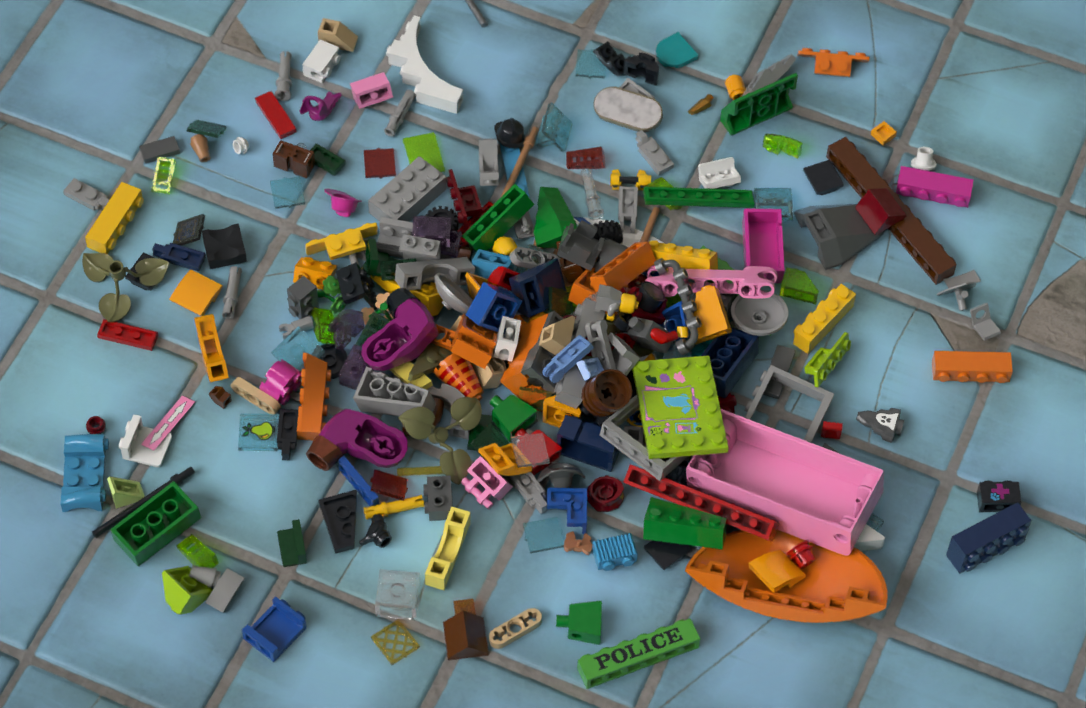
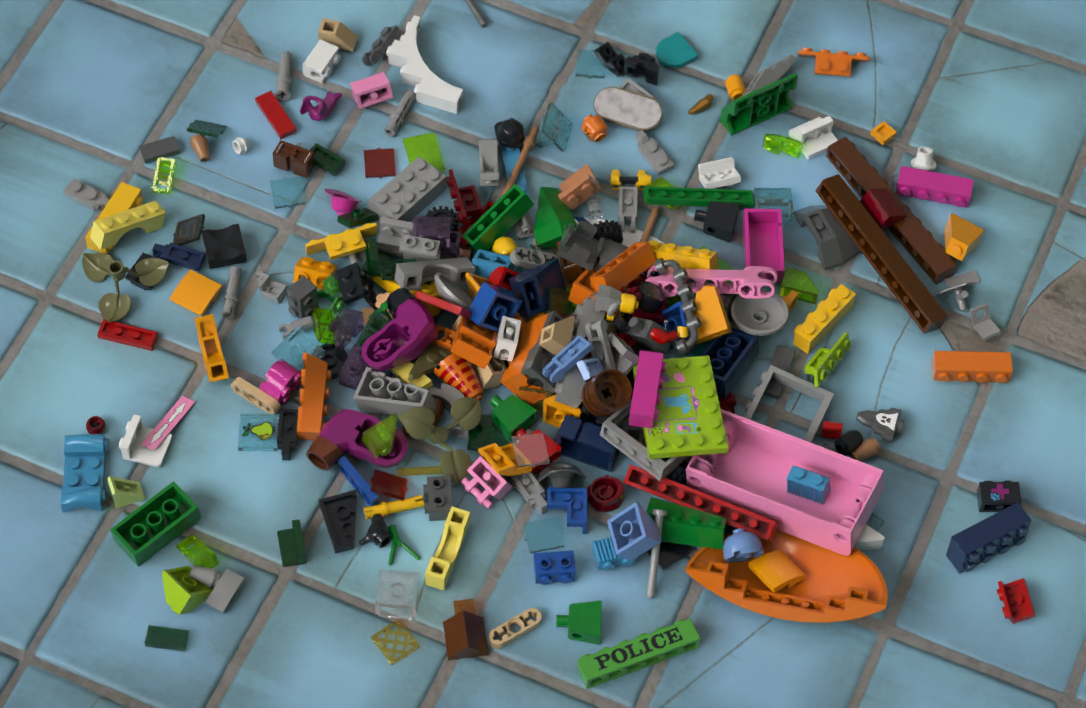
black bar [92,466,195,538] -> none
reddish brown piece [208,386,232,409] -> none
blue panel [242,597,306,662] -> none
nougat piece [563,531,592,555] -> none
clear red slope [566,146,605,169] -> none
red piece [787,540,816,569] -> none
black piece [803,160,844,195] -> none
none -> light yellow arch [90,201,166,250]
none -> clear green tile [145,625,190,652]
none -> light grey slope [255,271,288,304]
none -> dark green plate [337,208,378,228]
none -> dark grey hinge [362,25,401,66]
none -> clear neon green slope [362,413,398,458]
none -> green plant [388,525,420,566]
none -> red tile [414,291,472,319]
none -> blue brick [533,550,576,585]
none -> nougat bracket [558,165,601,211]
none -> orange head [581,114,608,142]
none -> medium blue slope [607,502,661,561]
none -> dark pink brick [629,350,666,428]
none -> light grey bar [647,509,667,598]
none -> black torso [694,202,740,243]
none -> medium blue cylinder [723,528,764,563]
none -> light orange plate [782,290,798,314]
none -> dark azure brick [786,465,831,505]
none -> white bracket [789,116,838,160]
none -> reddish brown brick [815,174,948,334]
none -> black brick [834,430,863,456]
none -> medium nougat cone [851,438,881,461]
none -> light orange slope [944,213,984,261]
none -> red bracket [997,578,1036,624]

